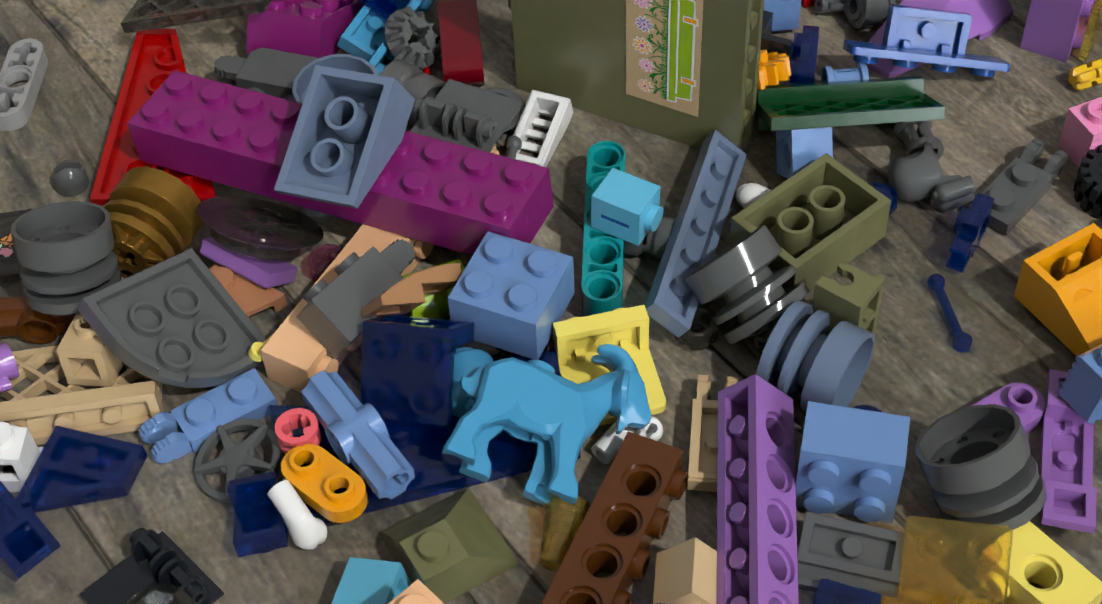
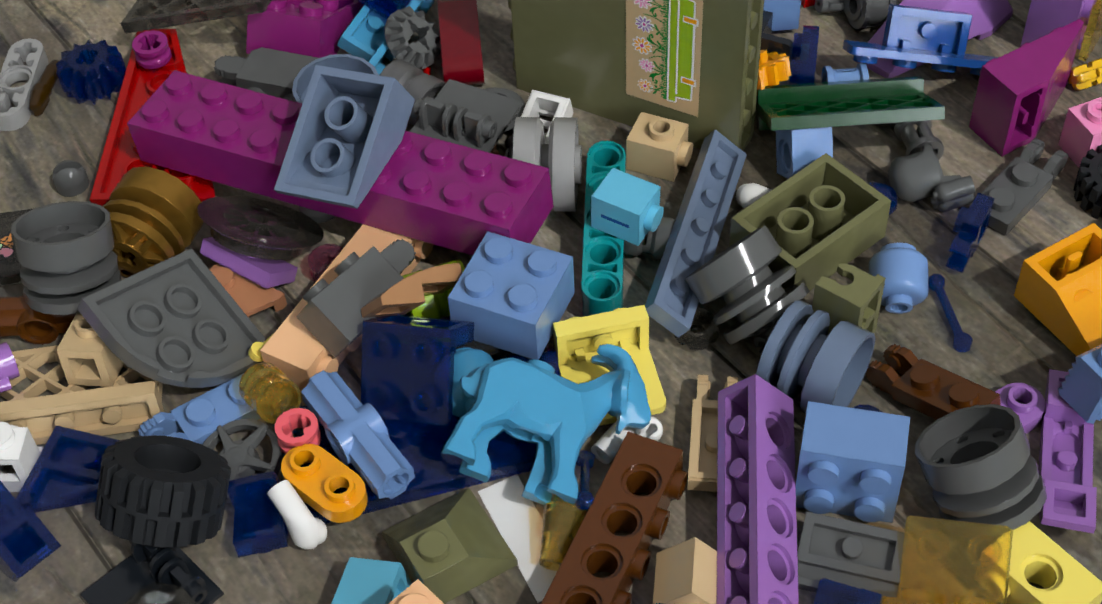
none -> dark brown piece [29,60,62,116]
none -> clear blue gear [56,39,126,105]
none -> black tyre [95,435,231,548]
none -> magenta bush [132,30,172,69]
none -> clear yellow wheel [239,362,301,424]
none -> white sticker [478,474,564,603]
none -> light grey wheel [512,117,582,212]
none -> clear blue hinge [575,450,595,510]
none -> tan brick [626,112,693,182]
none -> reddish brown hinge [865,344,1001,420]
none -> medium blue head [869,243,929,314]
none -> magenta slope [969,19,1084,156]

